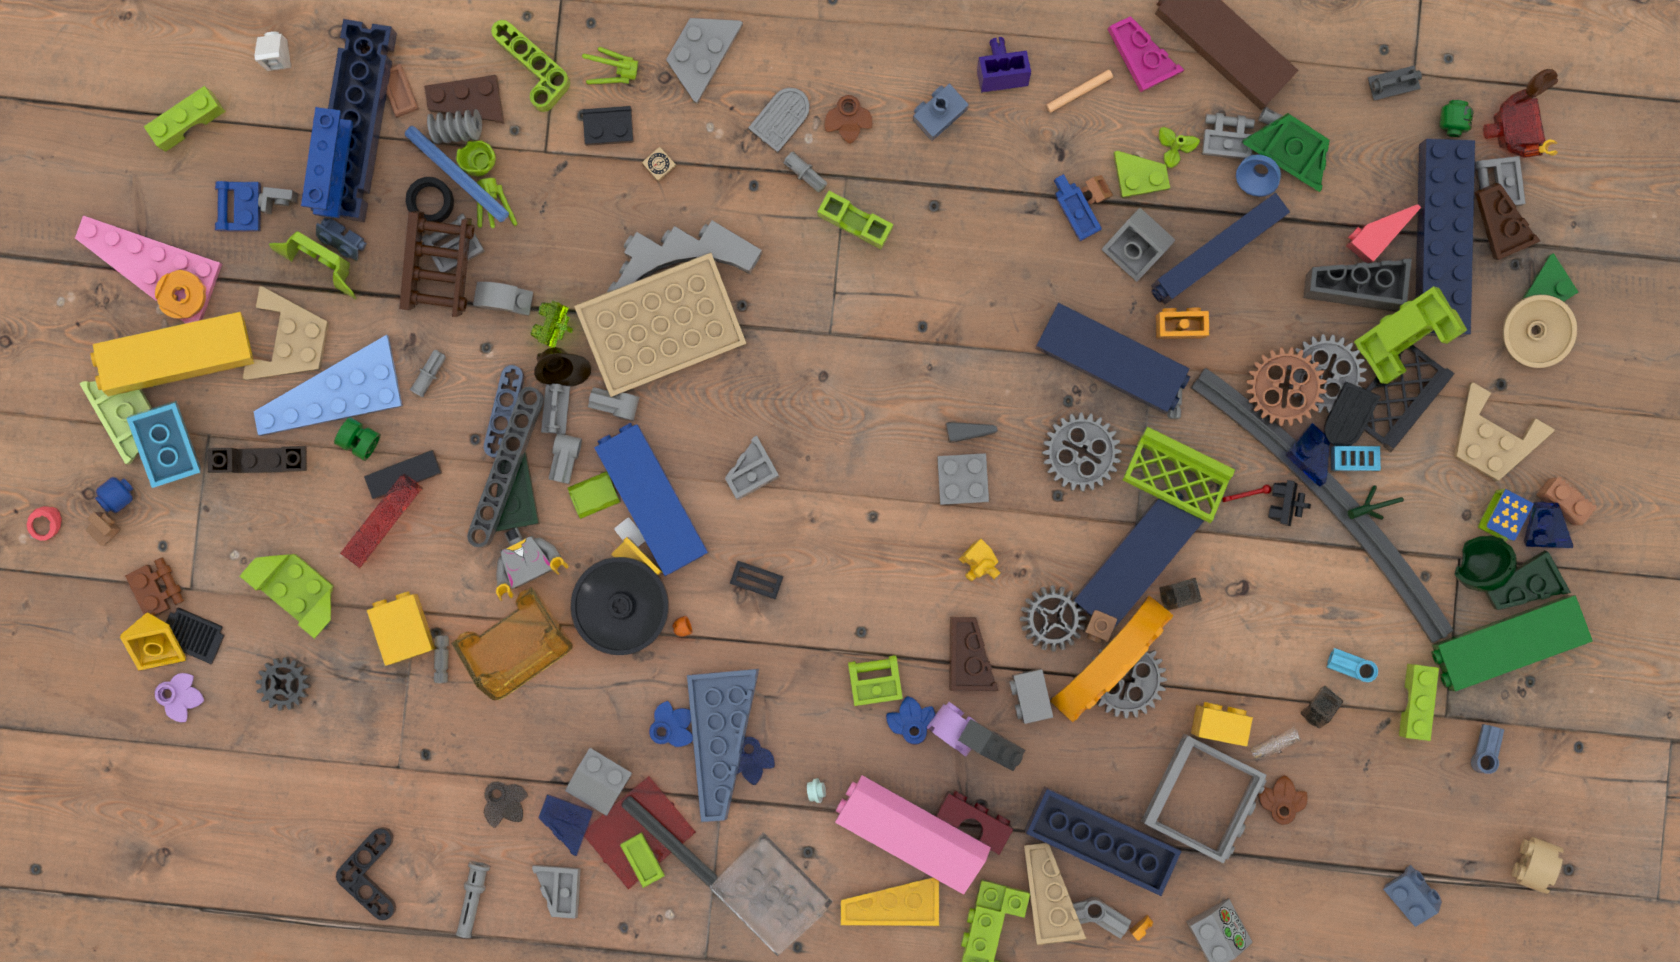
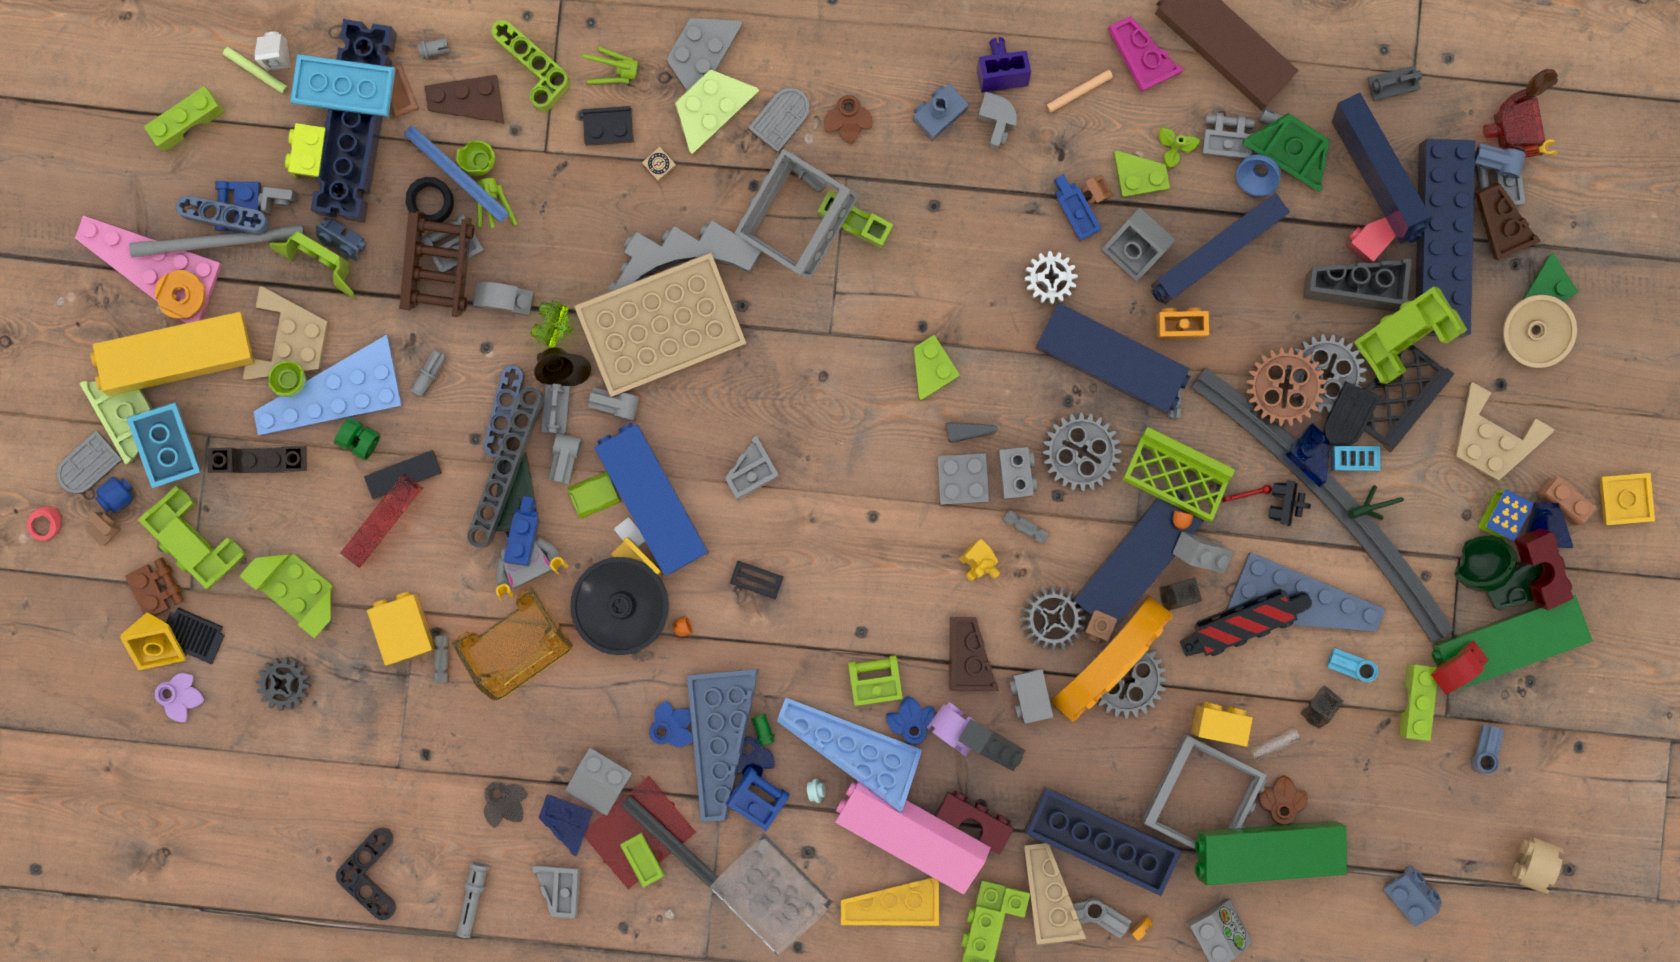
blue fence [301,107,353,218] -> none
light grey piece [427,109,482,144] -> none
green head [1439,100,1474,137] -> none
none -> light grey window [57,431,123,494]
none -> light grey piece [129,224,305,258]
none -> lime bracket [138,486,248,589]
none -> sand blue beam [176,196,269,235]
none -> yellowish green bar [223,47,288,94]
none -> lime hair [268,361,306,397]
none -> neon yellow bracket [285,123,326,178]
none -> medium azure tile [290,54,396,117]
none -> light grey pin [417,37,450,60]
none -> blue hinge [503,496,539,567]
none -> yellowish green wing [674,69,759,154]
none -> blue plate [725,767,790,831]
none -> light grey window [735,149,860,280]
none -> green pin [751,714,775,746]
none -> light blue wing [777,698,922,812]
none -> lime wing [914,335,960,401]
none -> light grey brick [977,92,1017,151]
none -> light grey brick [998,447,1037,499]
none -> light grey axle [1003,510,1049,544]
none -> white gear [1024,251,1078,305]
none -> light grey brick [1172,531,1234,574]
none -> orange hinge [1173,511,1194,529]
none -> black hinge [1180,589,1312,657]
none -> green brick [1195,821,1347,885]
none -> sand blue wing [1226,552,1386,632]
none -> dark blue brick [1332,93,1431,244]
none -> red brick [1431,640,1488,694]
none -> sand blue piece [1475,143,1526,179]
none -> dark red arch [1514,528,1574,610]
none -> yellow plate [1599,473,1655,525]

